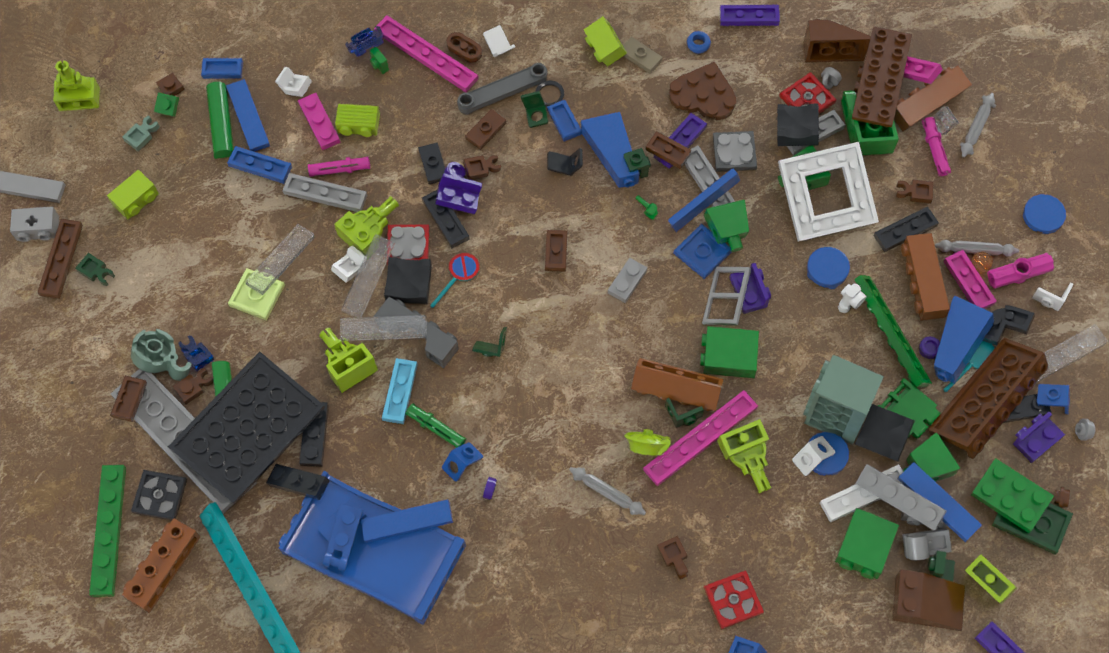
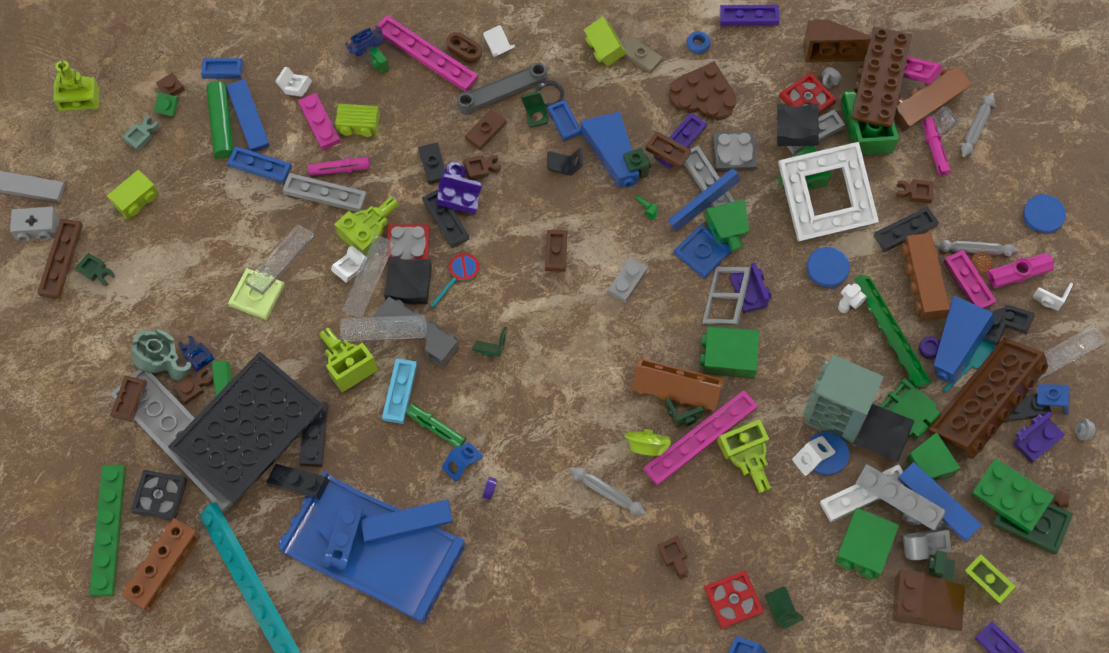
none -> dark green bracket [765,586,804,629]

